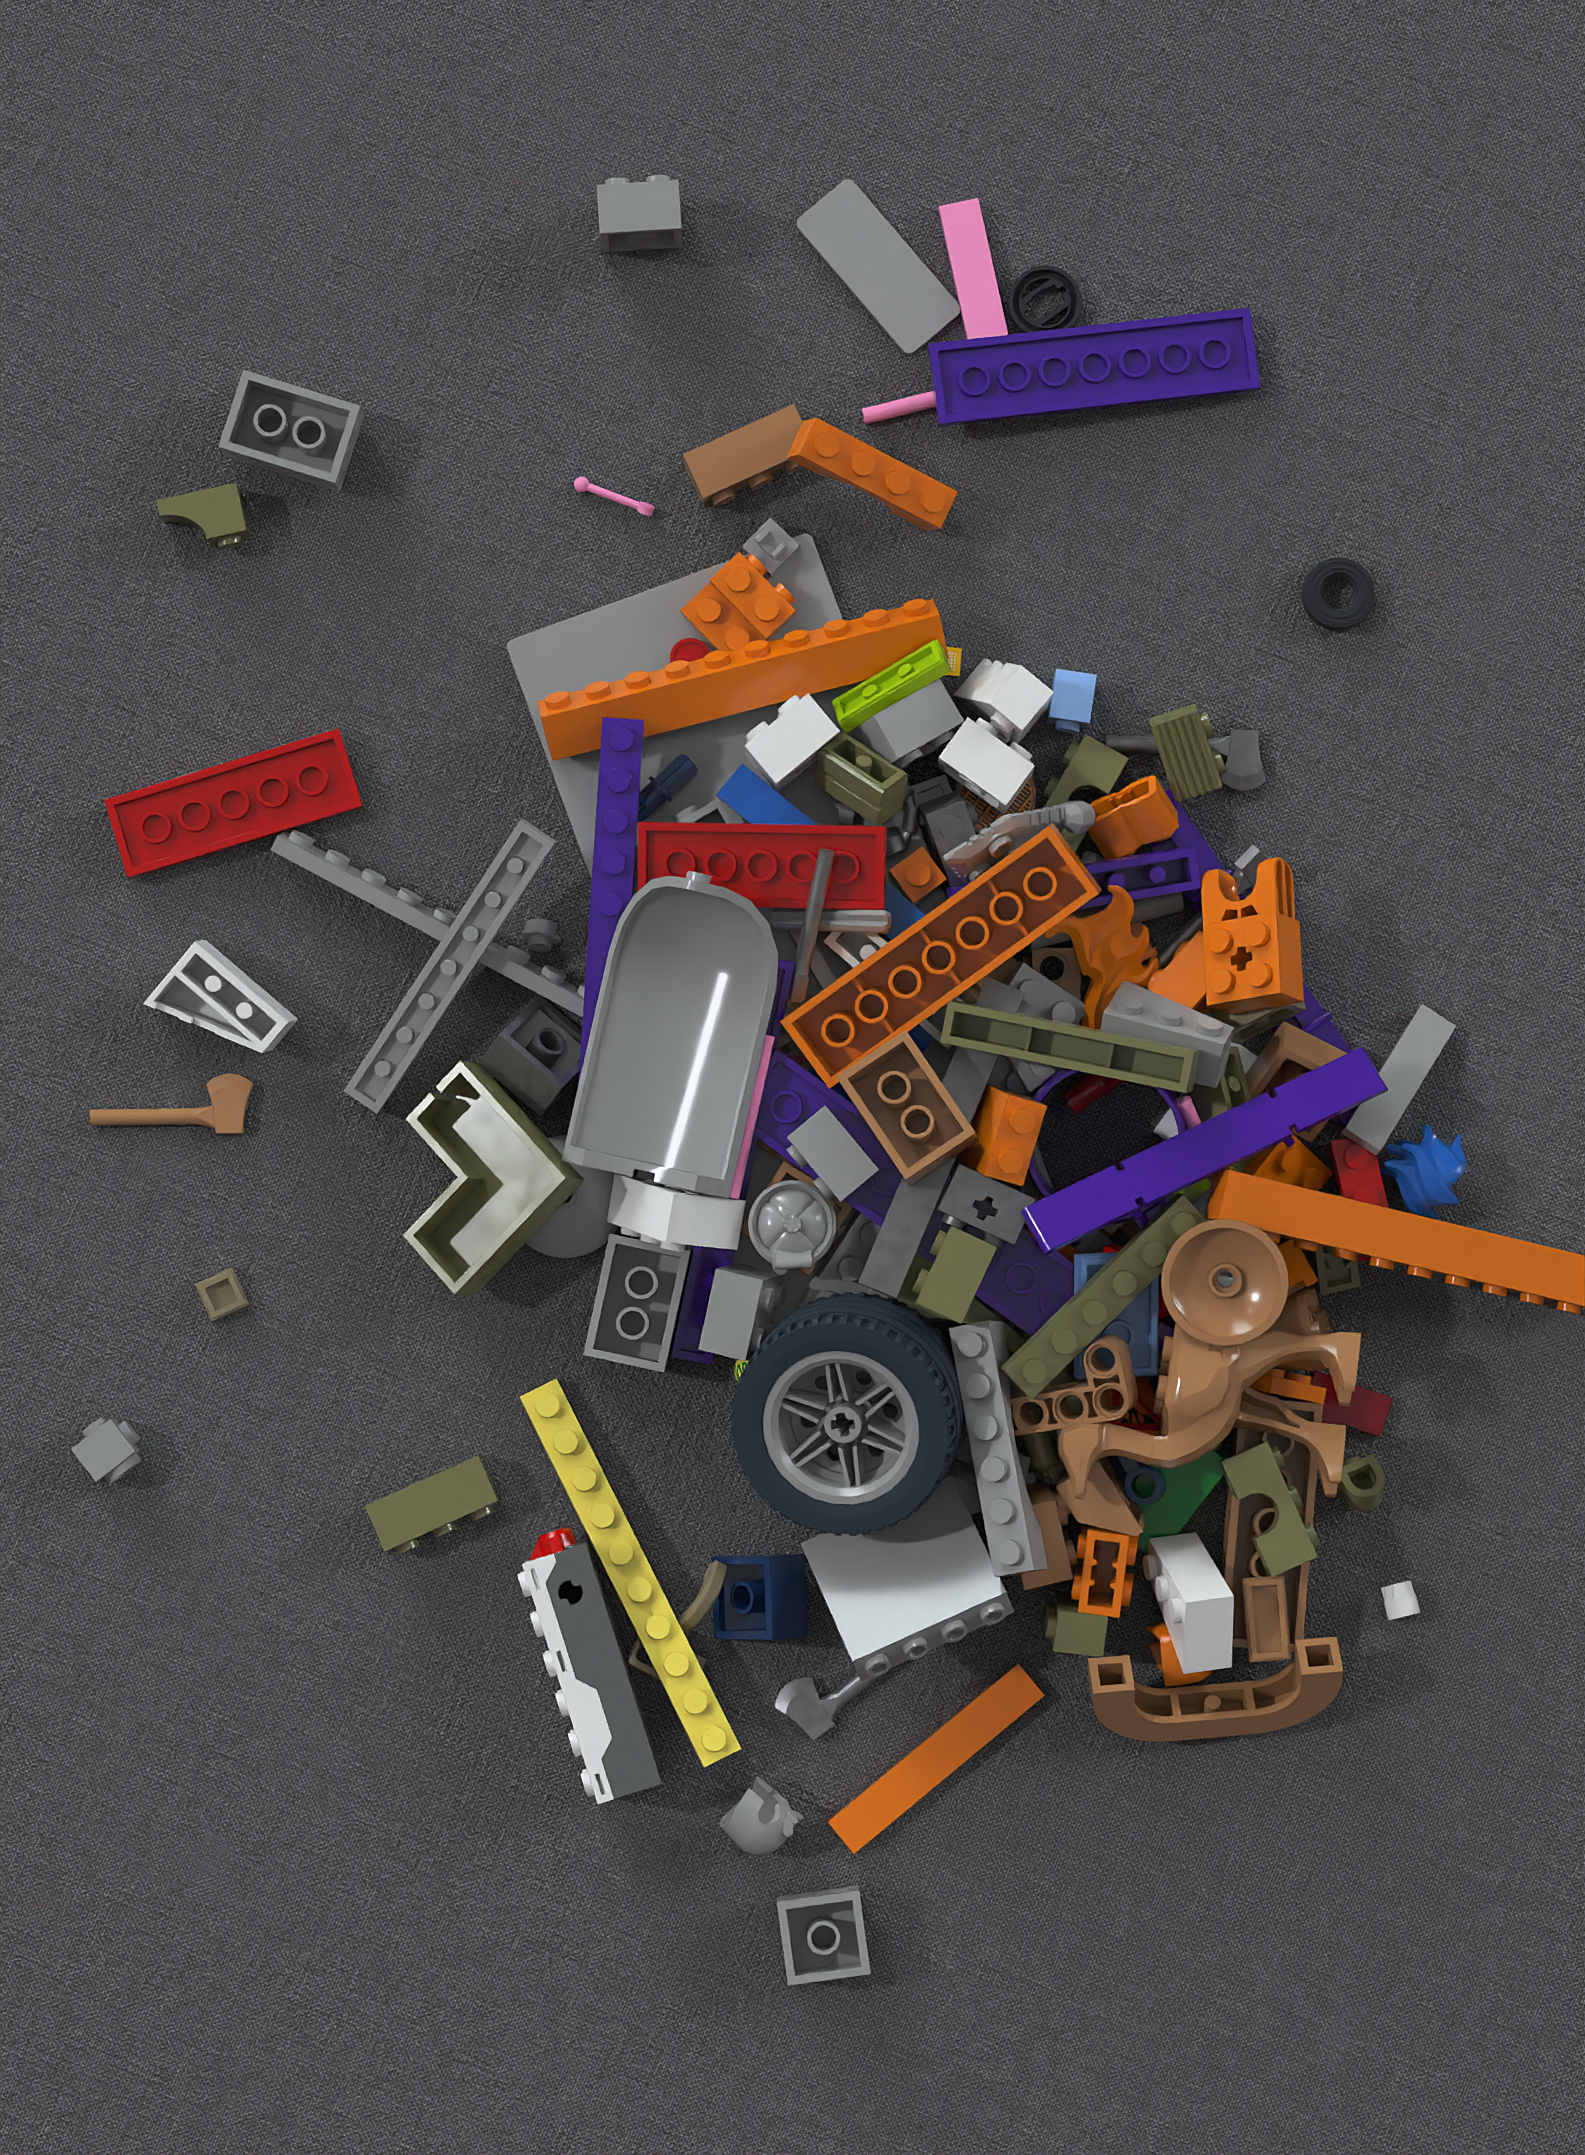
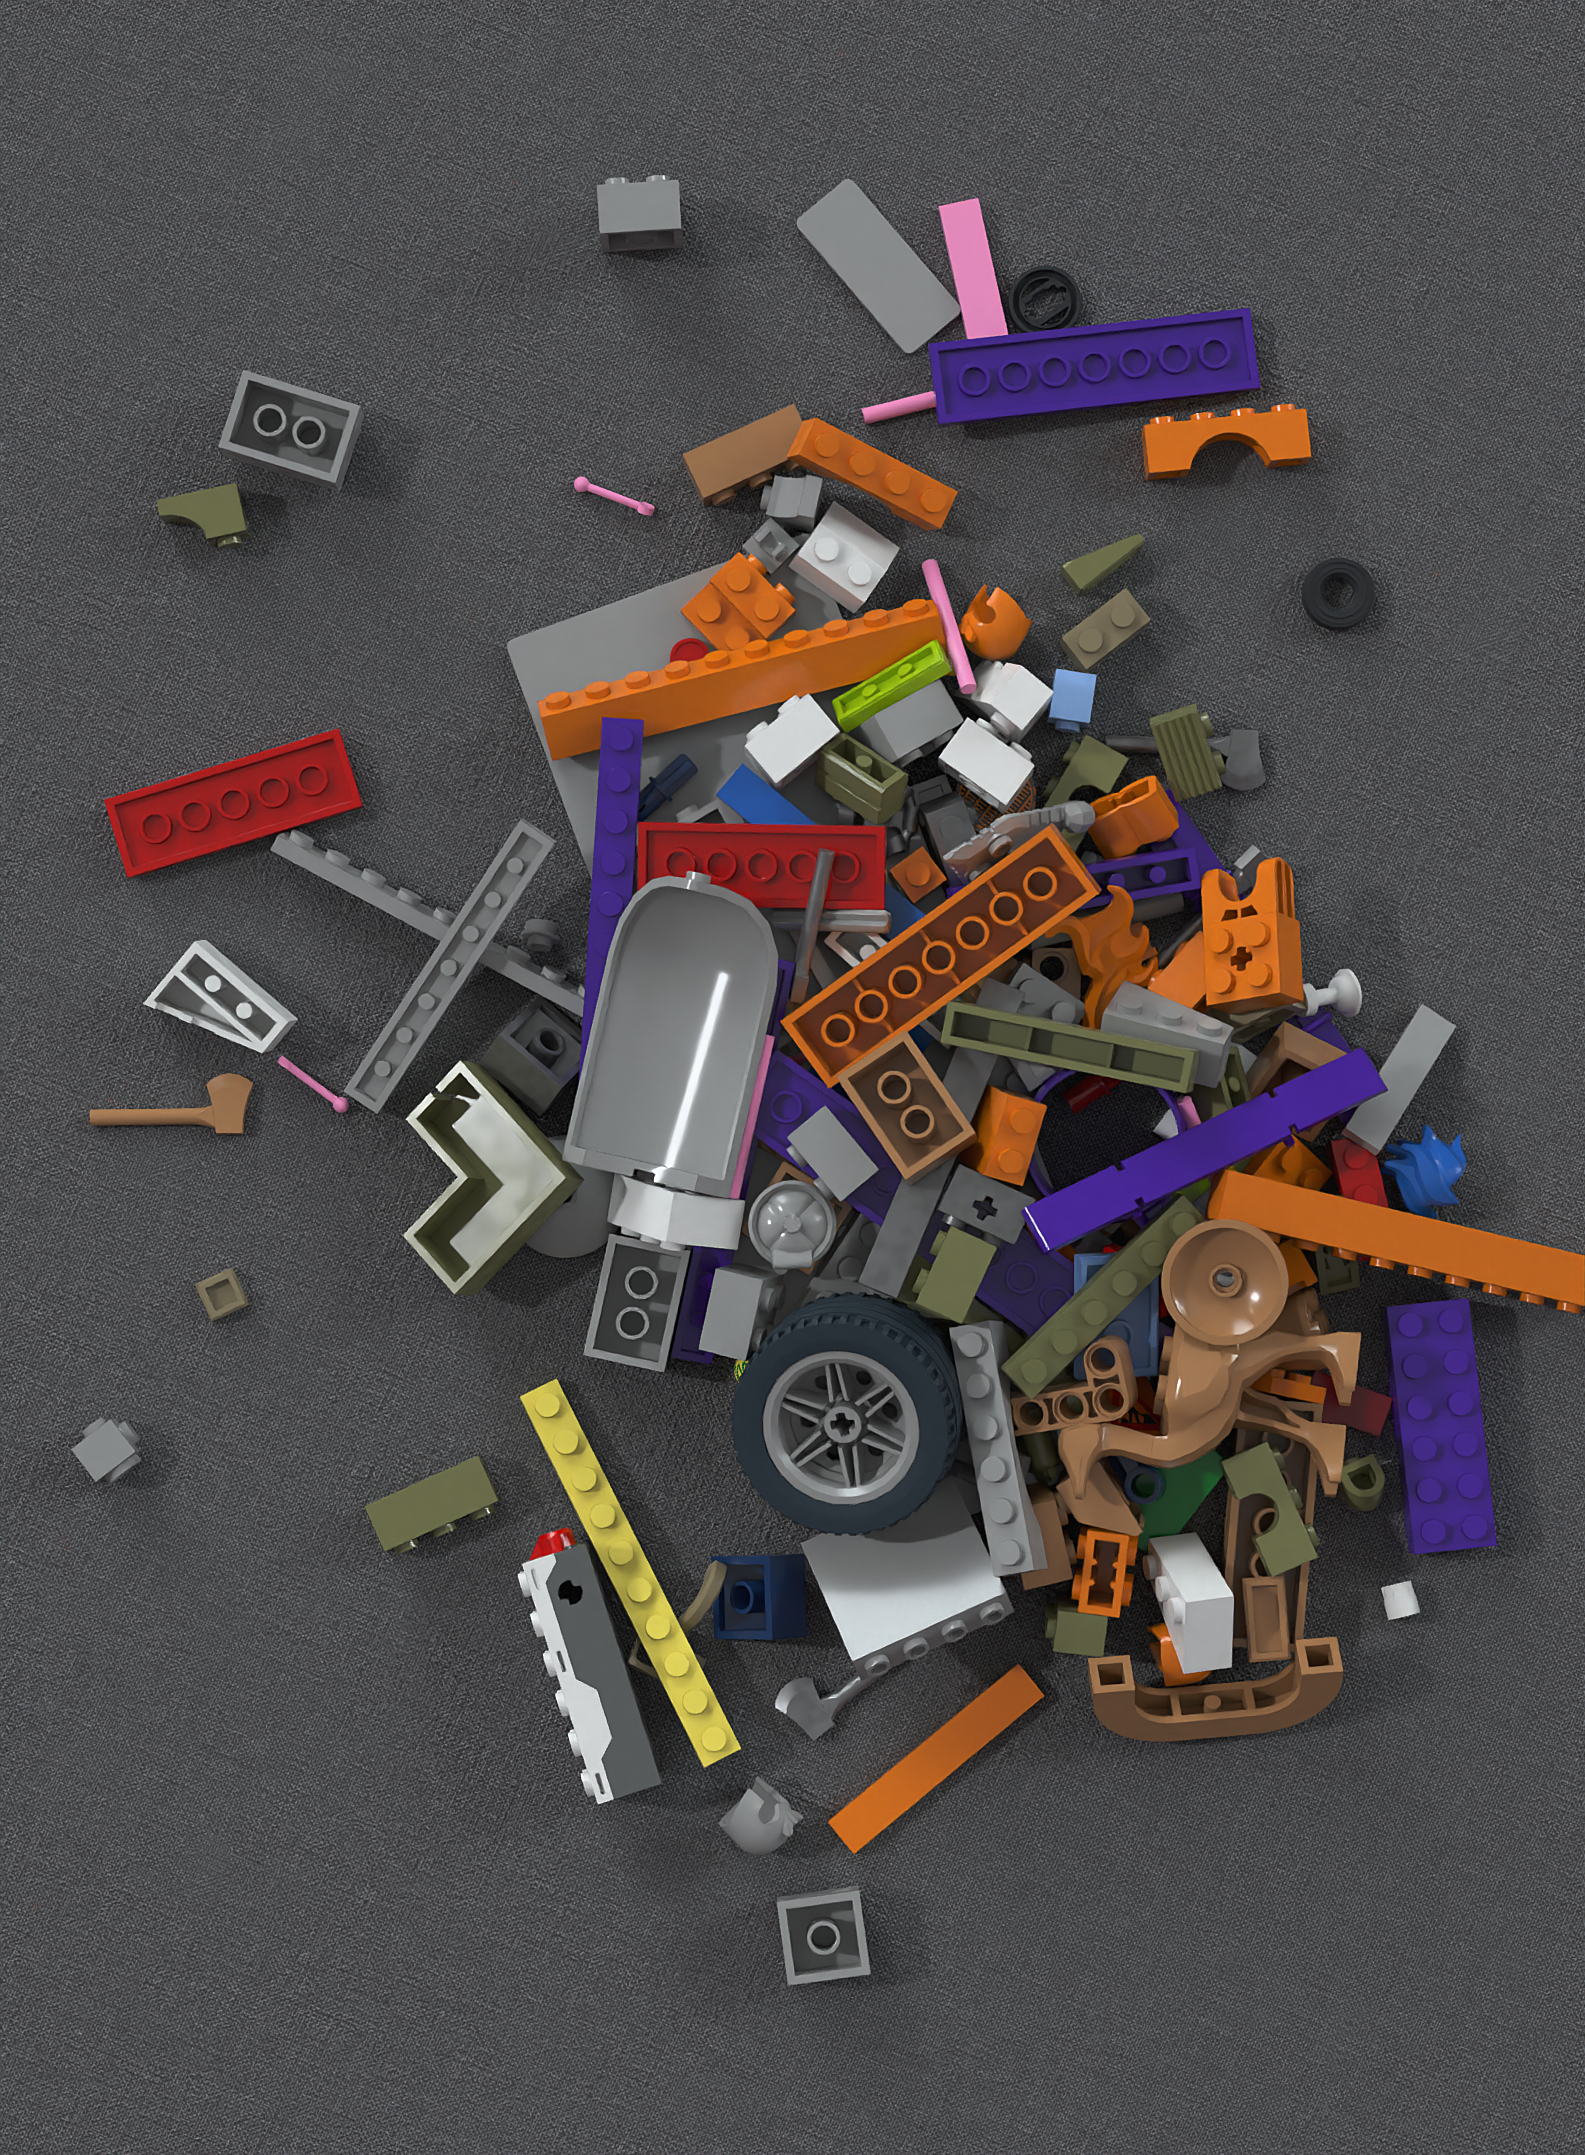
none -> bright pink hinge [277,1055,349,1113]
none -> light grey arch [760,475,823,532]
none -> white slope [788,501,900,613]
none -> bright pink bar [922,559,977,694]
none -> orange helmet [958,584,1033,661]
none -> dark tan brick [1059,588,1151,673]
none -> olive slope [1060,533,1145,596]
none -> orange arch [1141,404,1311,481]
none -> white piece [1297,969,1362,1017]
none -> dark purple brick [1381,1298,1497,1554]

